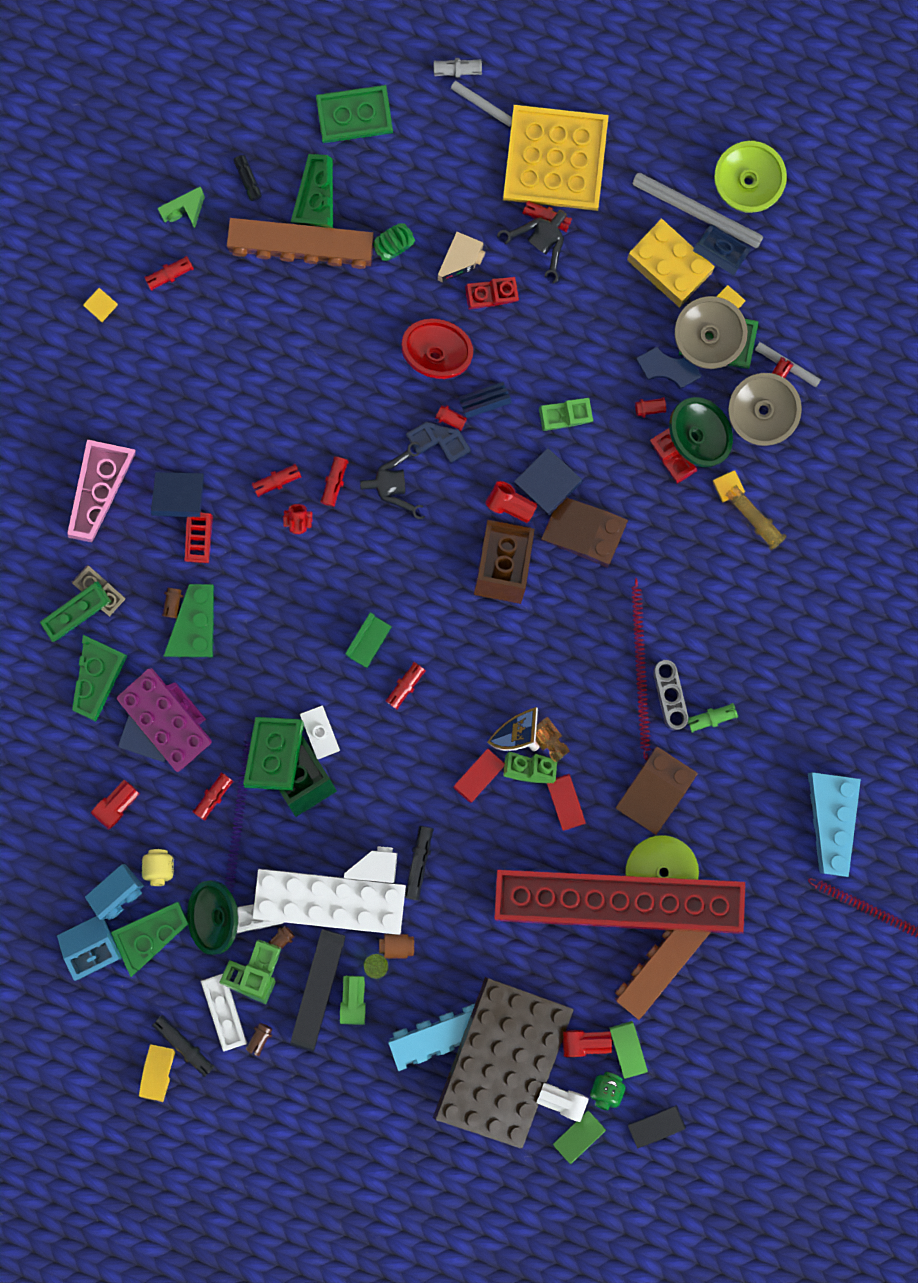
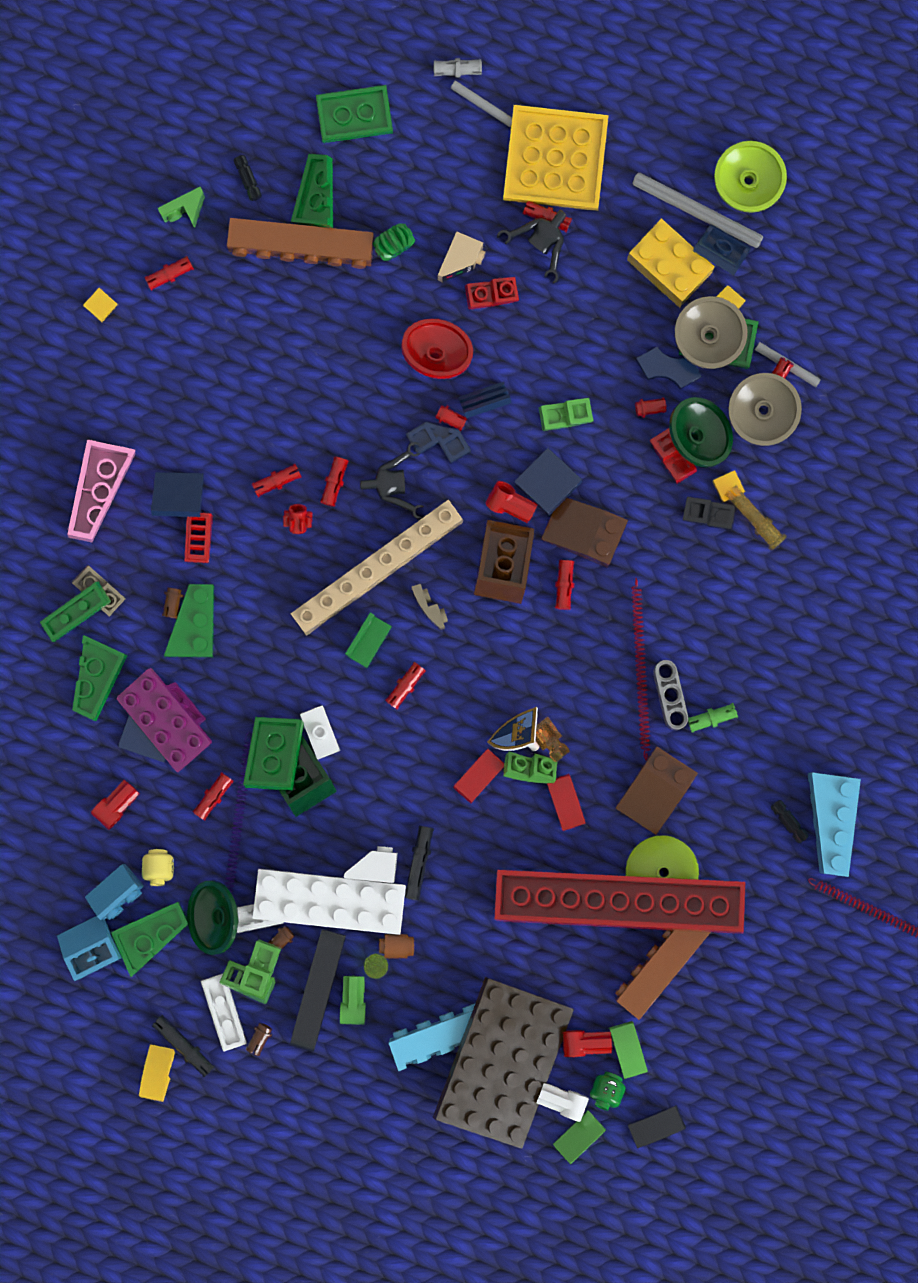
none -> tan brick [291,500,463,636]
none -> dark tan slope [411,584,448,630]
none -> red pin [555,560,574,610]
none -> black slope [683,497,737,531]
none -> black axle [771,800,809,843]

